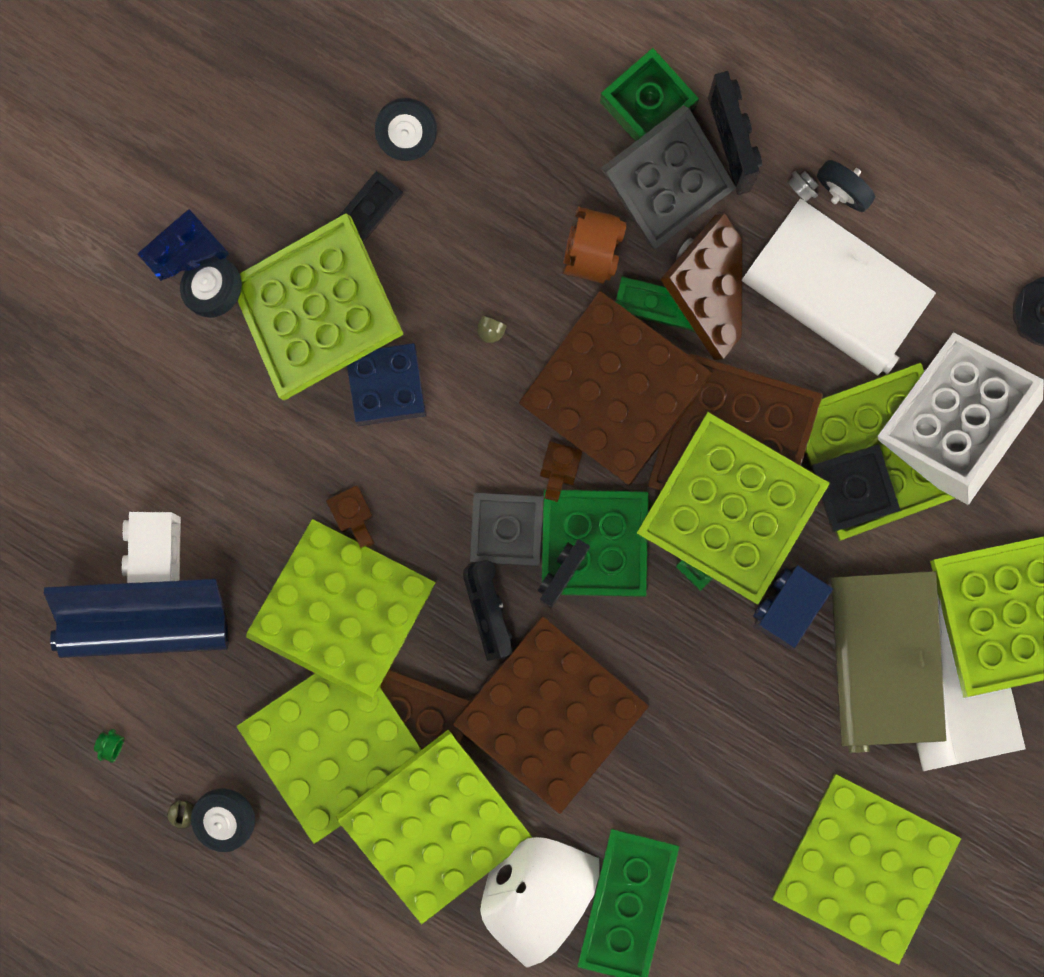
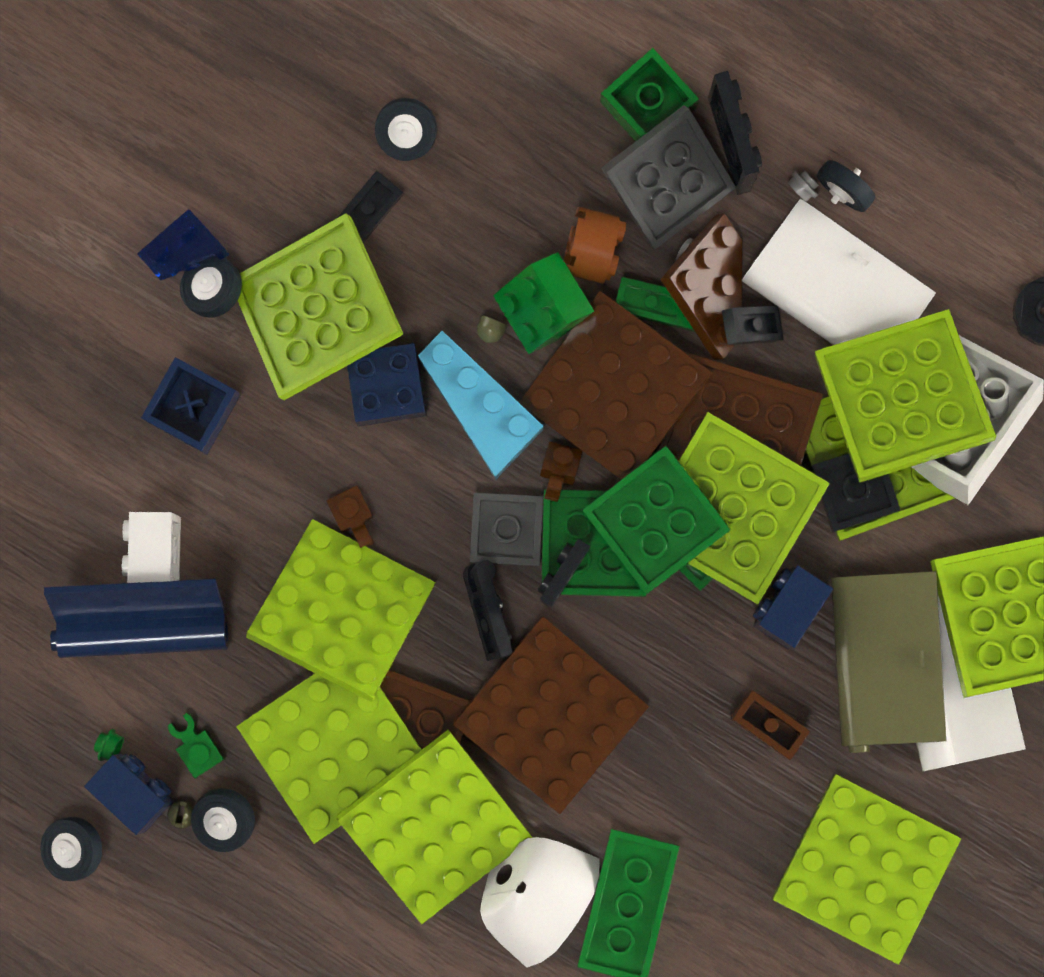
none -> black wheel [40,817,102,881]
none -> dark blue brick [84,753,174,835]
none -> dark blue brick [141,357,241,455]
none -> green plate [168,713,225,779]
none -> medium azure wedge [418,331,543,480]
none -> green brick [493,252,594,354]
none -> green plate [582,446,731,594]
none -> black plate [722,306,784,345]
none -> reddish brown brick [730,690,811,760]
none -> lime plate [815,309,996,483]

